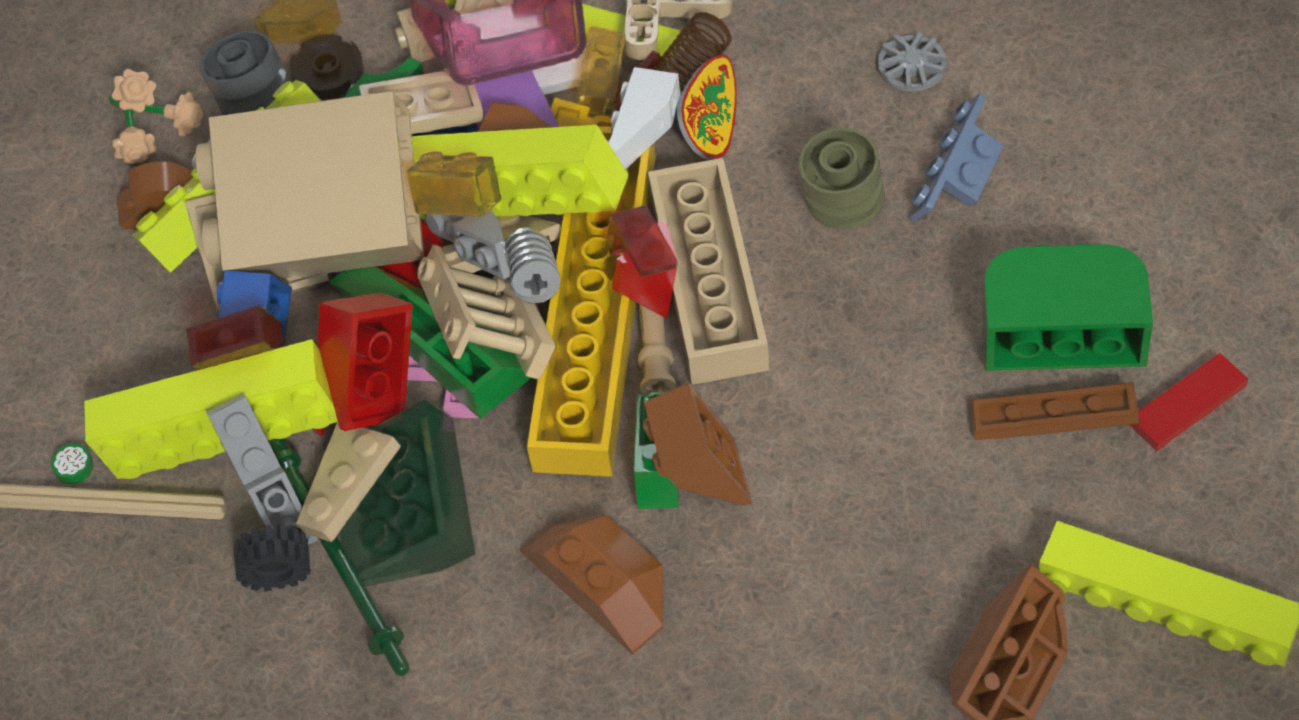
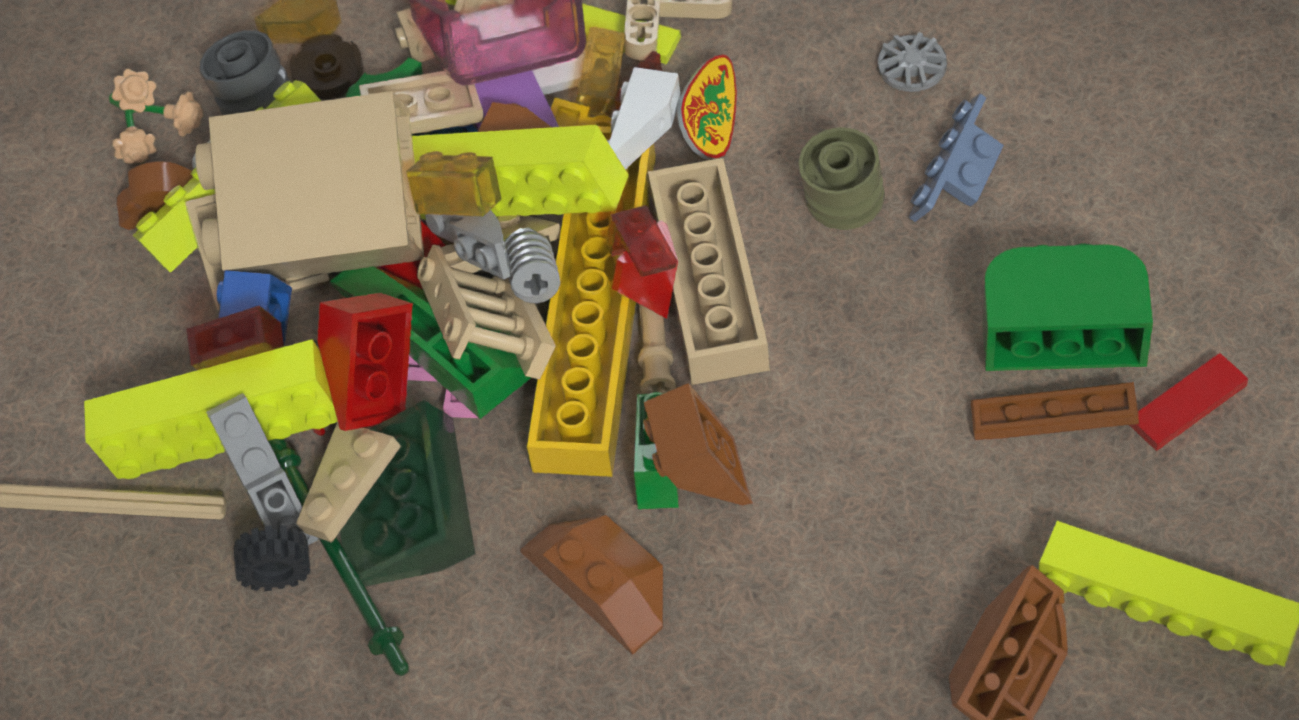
tile [51,444,94,484] -> none
reddish brown piece [651,12,732,115] -> none

